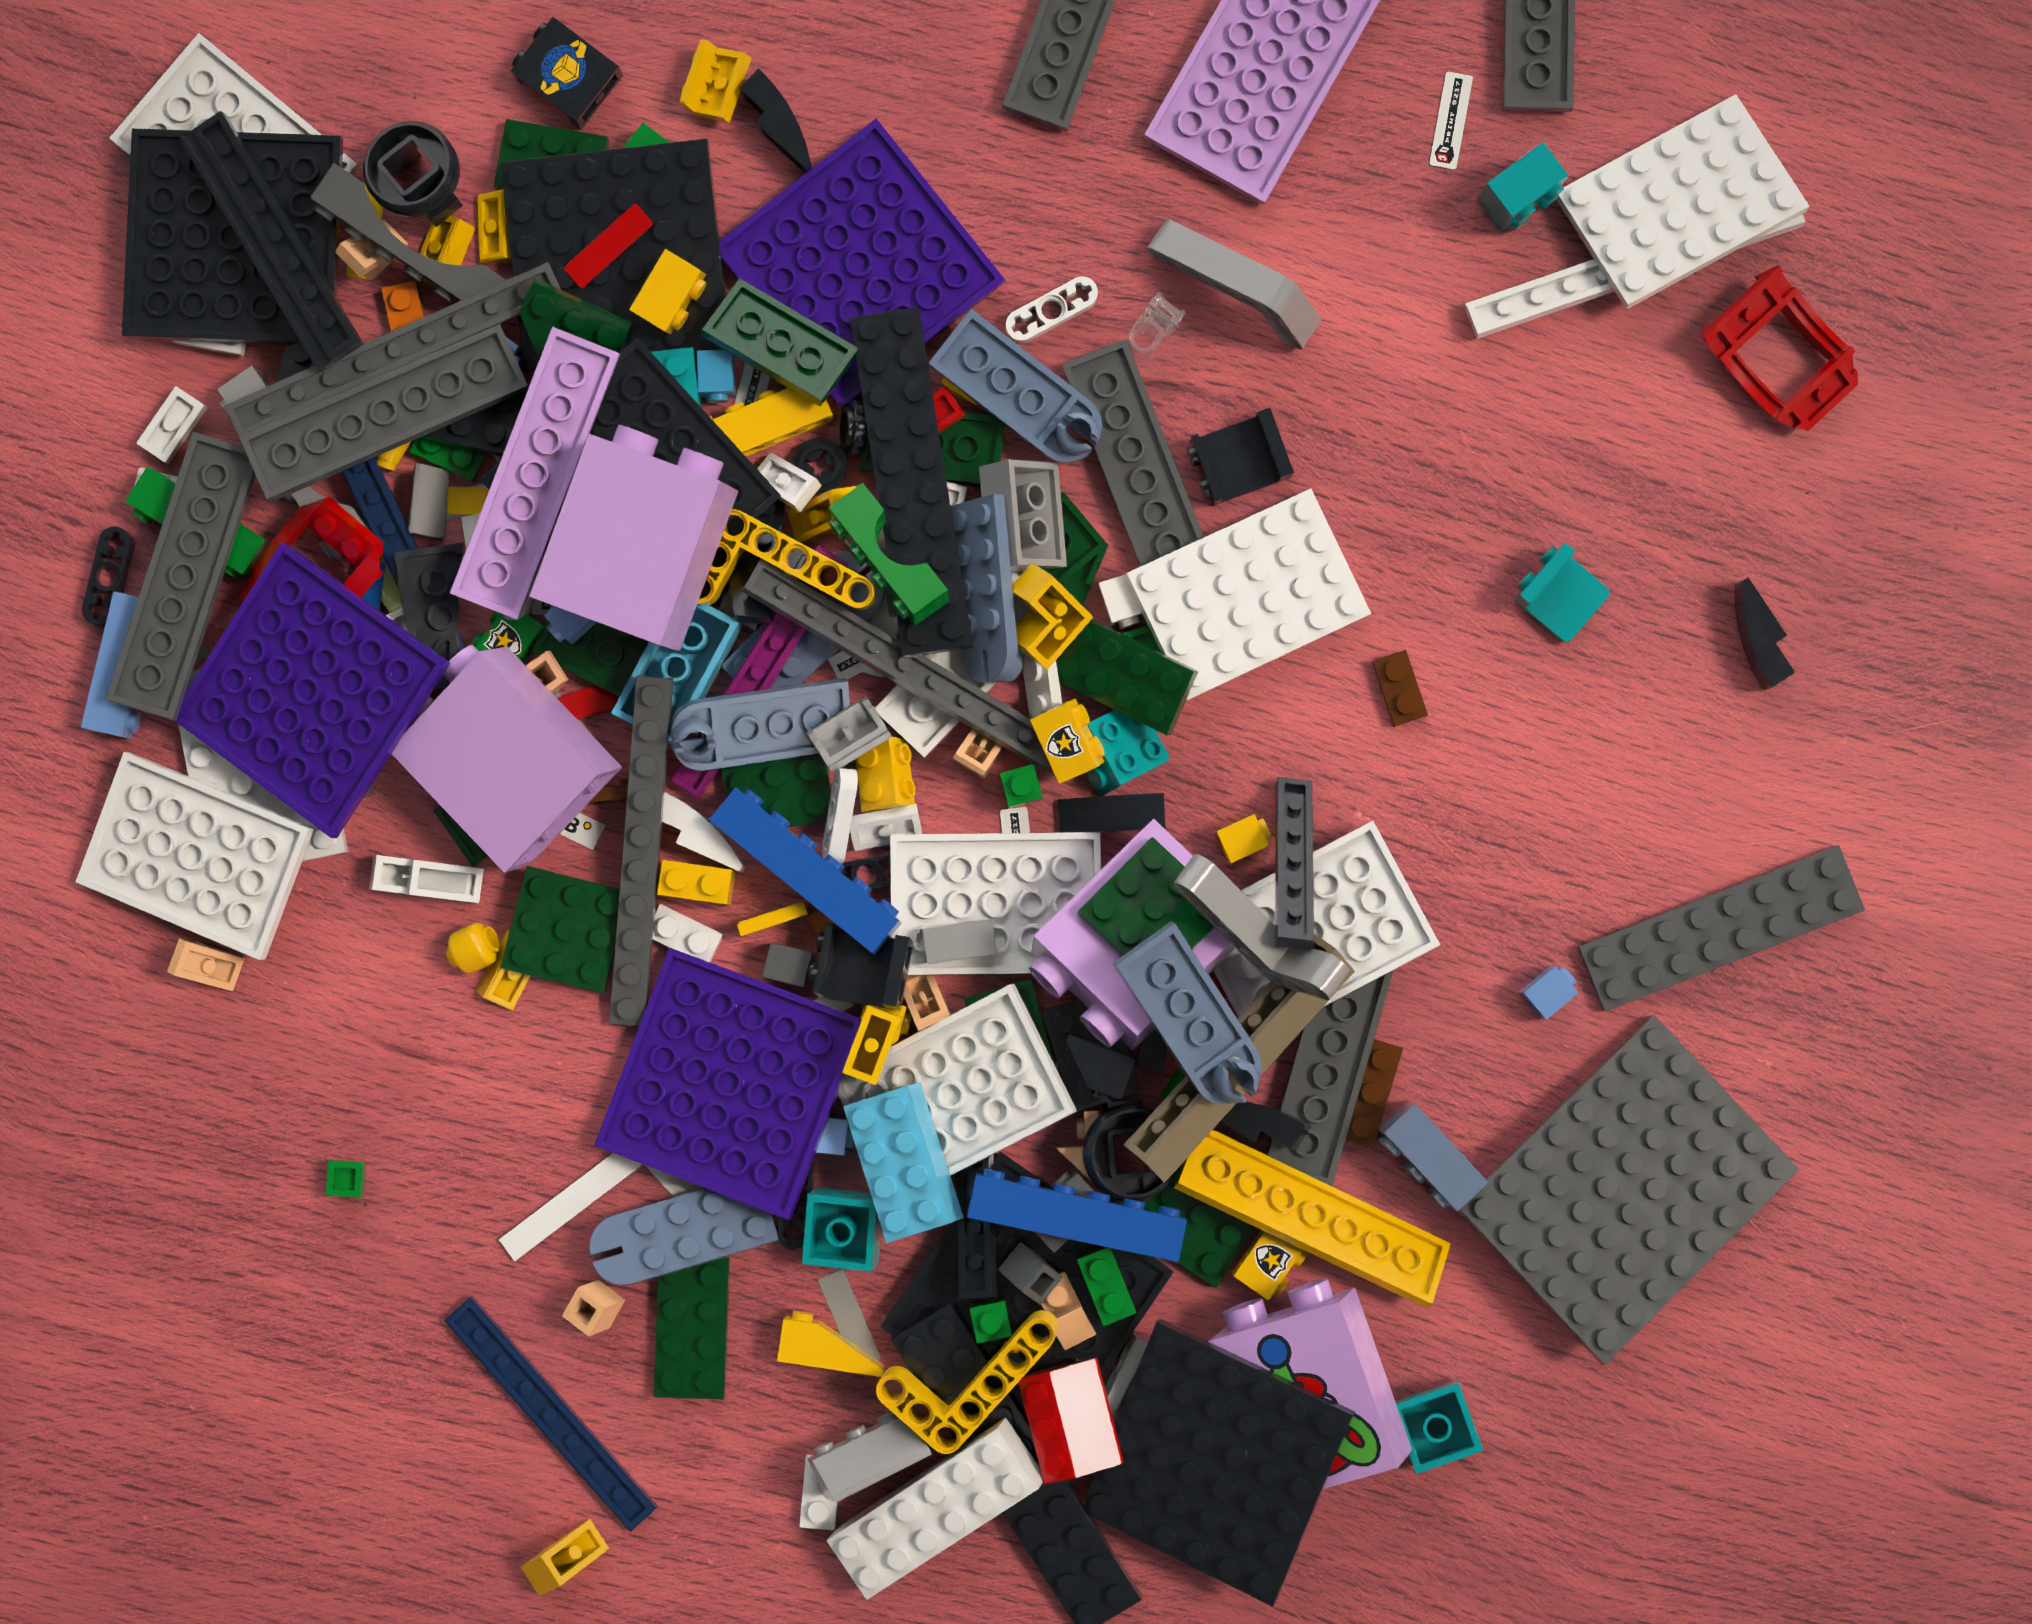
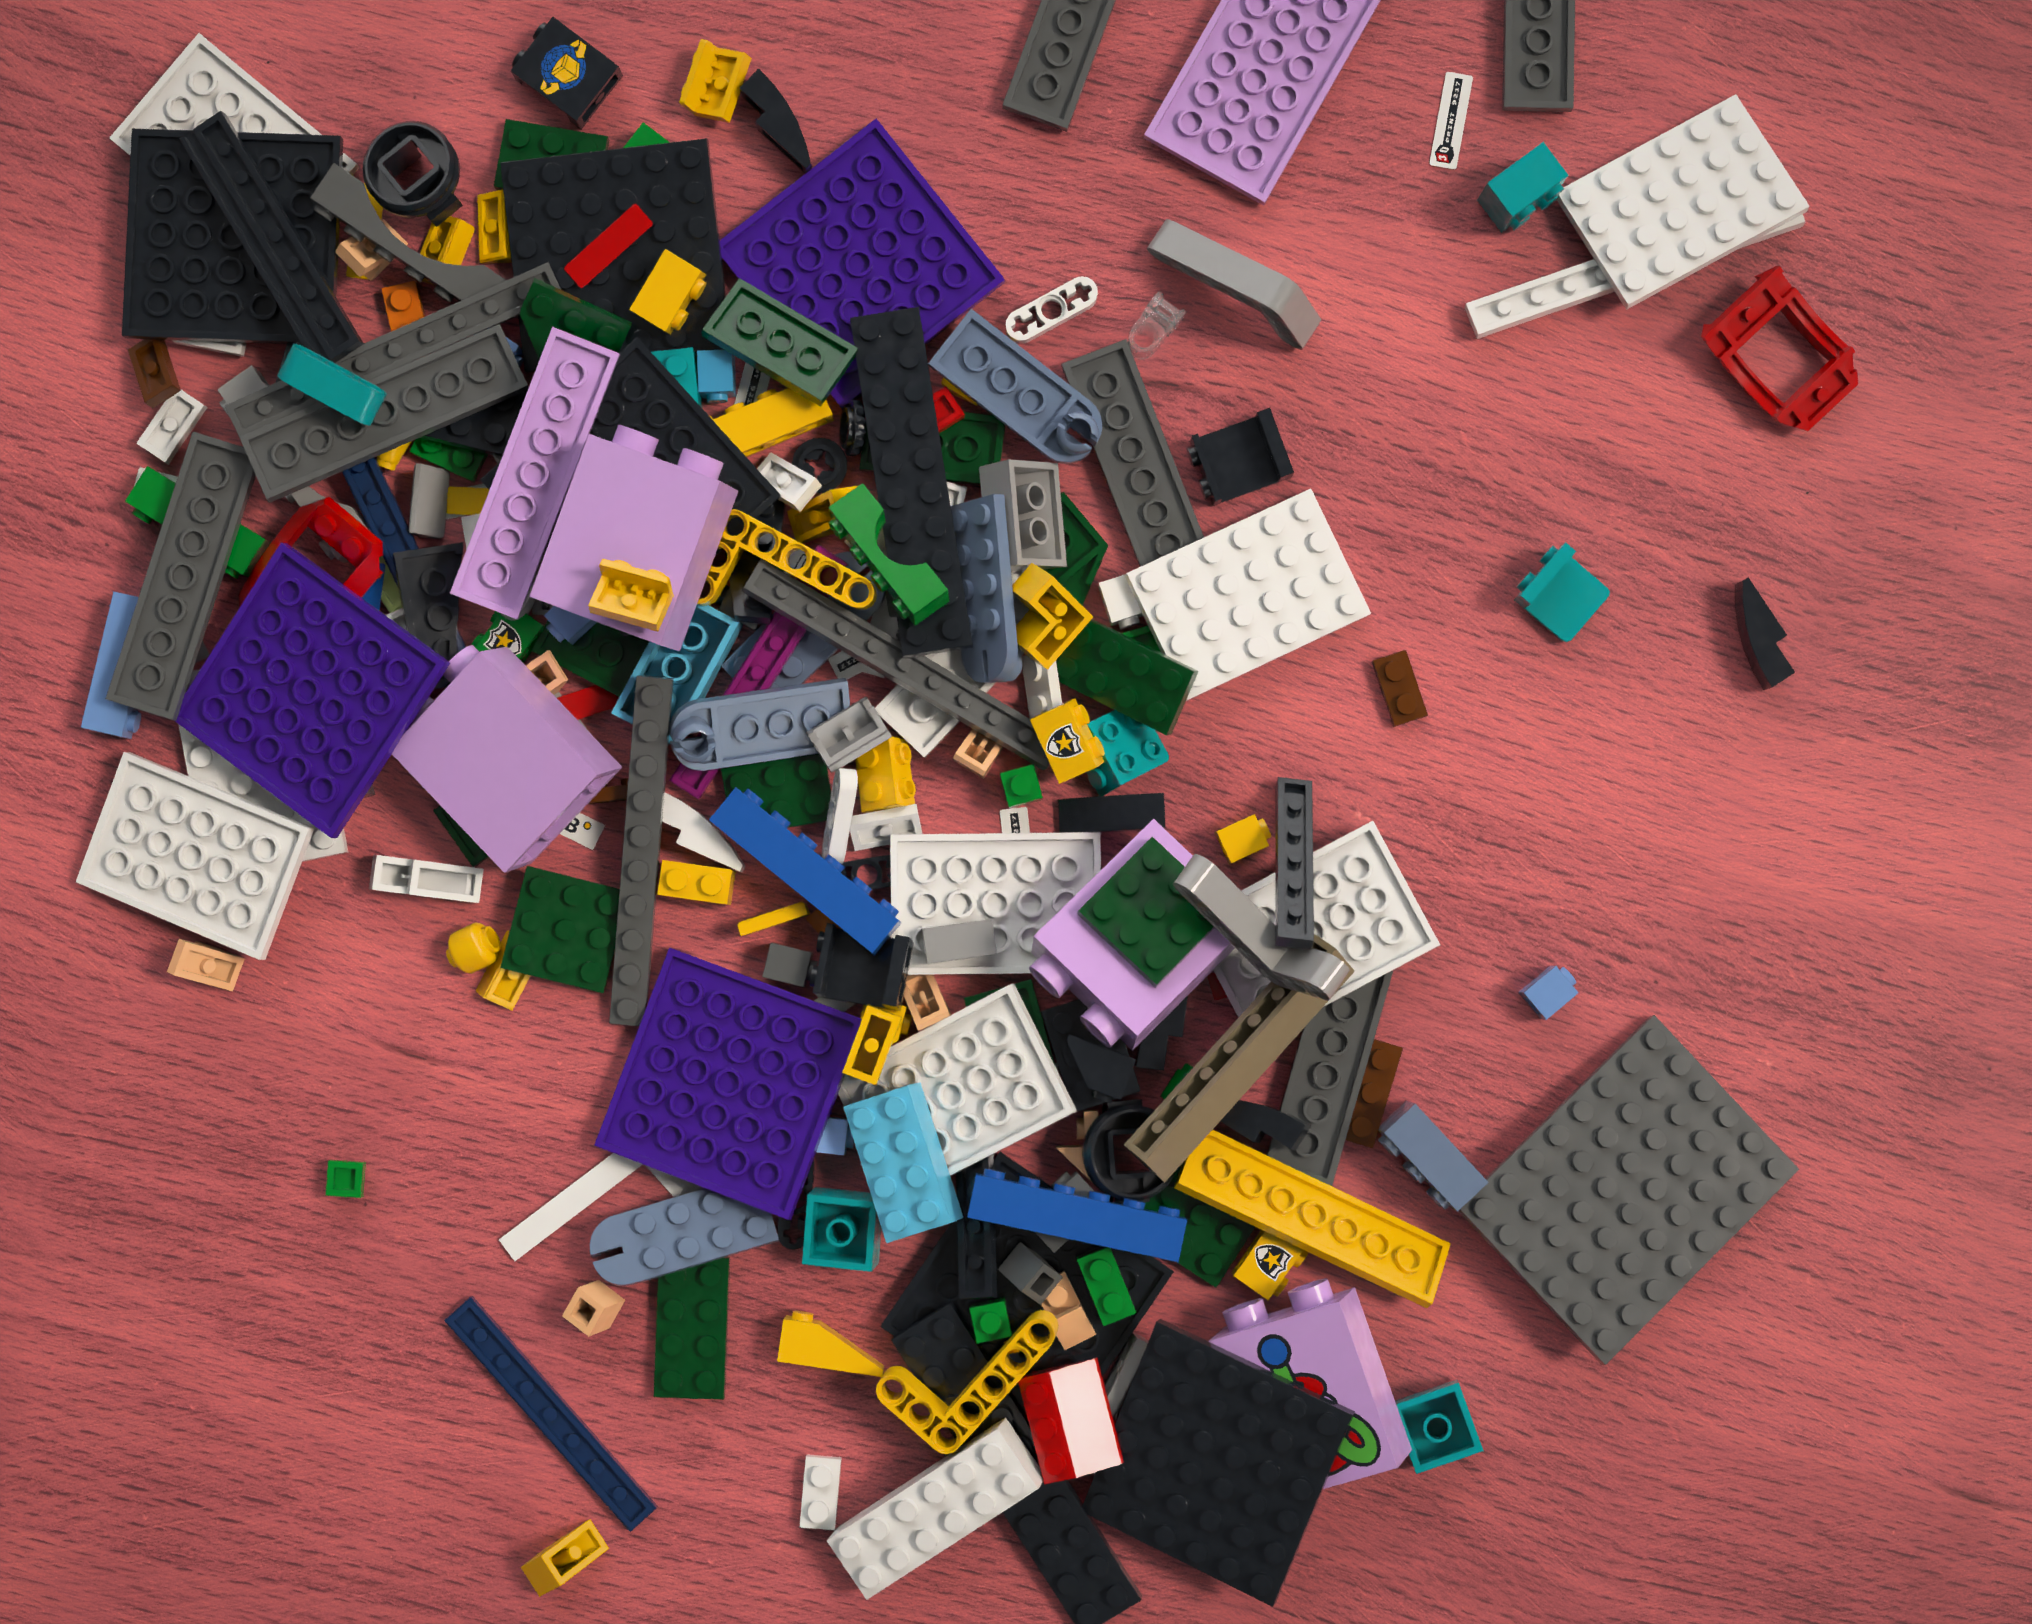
black beam [82,526,135,627] -> none
white plate [653,904,724,962] -> none
light grey slope [807,1411,932,1503] -> none
light grey sticker [818,1269,881,1361] -> none
sand blue plate [1112,922,1262,1105] -> none
dark grey plate [1577,845,1865,1012] -> none
none -> reddish brown plate [128,339,181,408]
none -> teal beam [277,344,387,426]
none -> yellow bracket [588,559,674,632]

